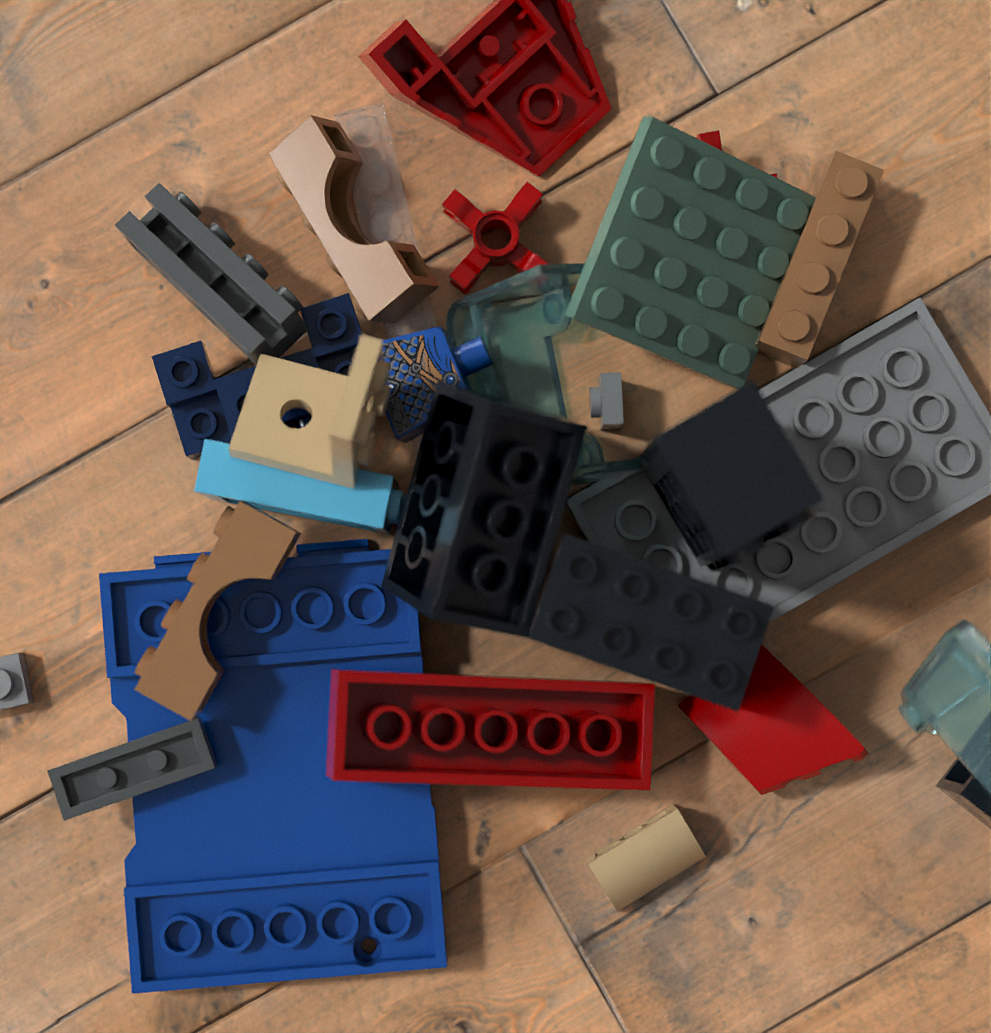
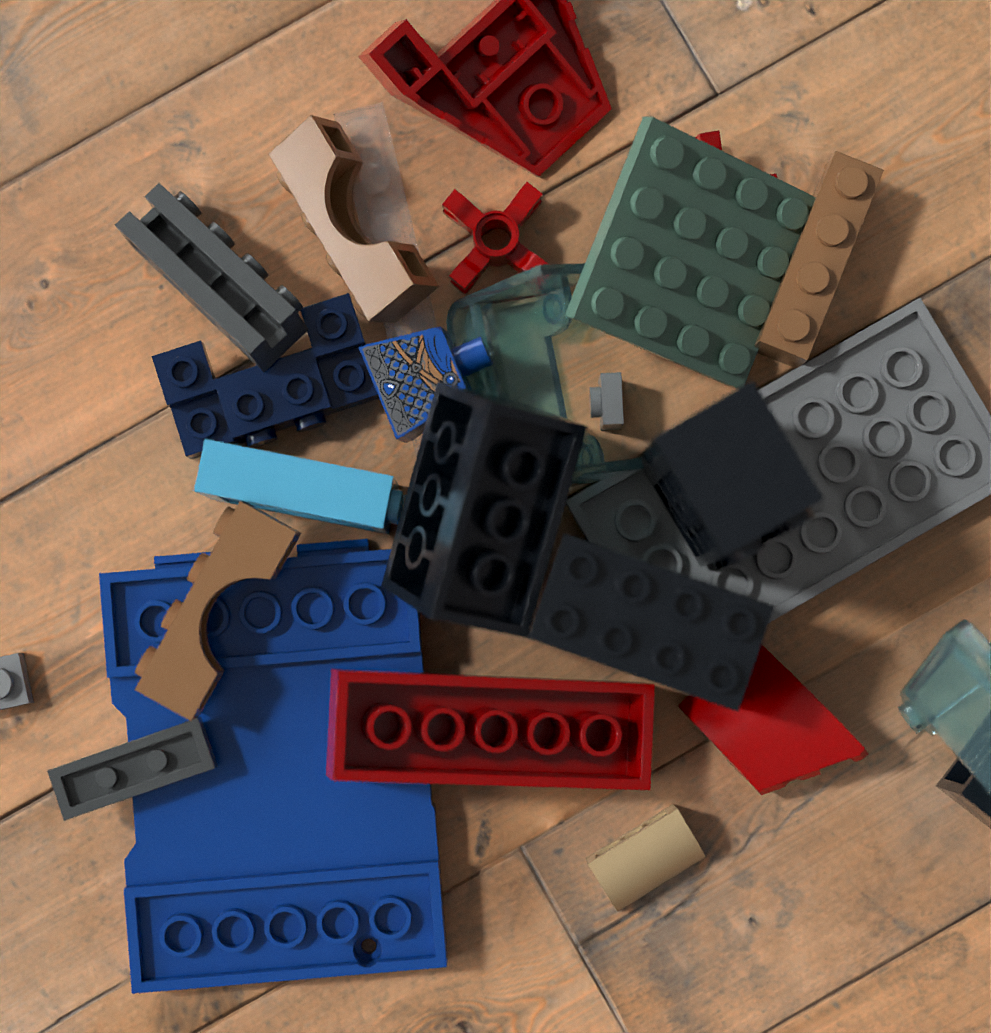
tan bracket [228,334,391,489] -> none

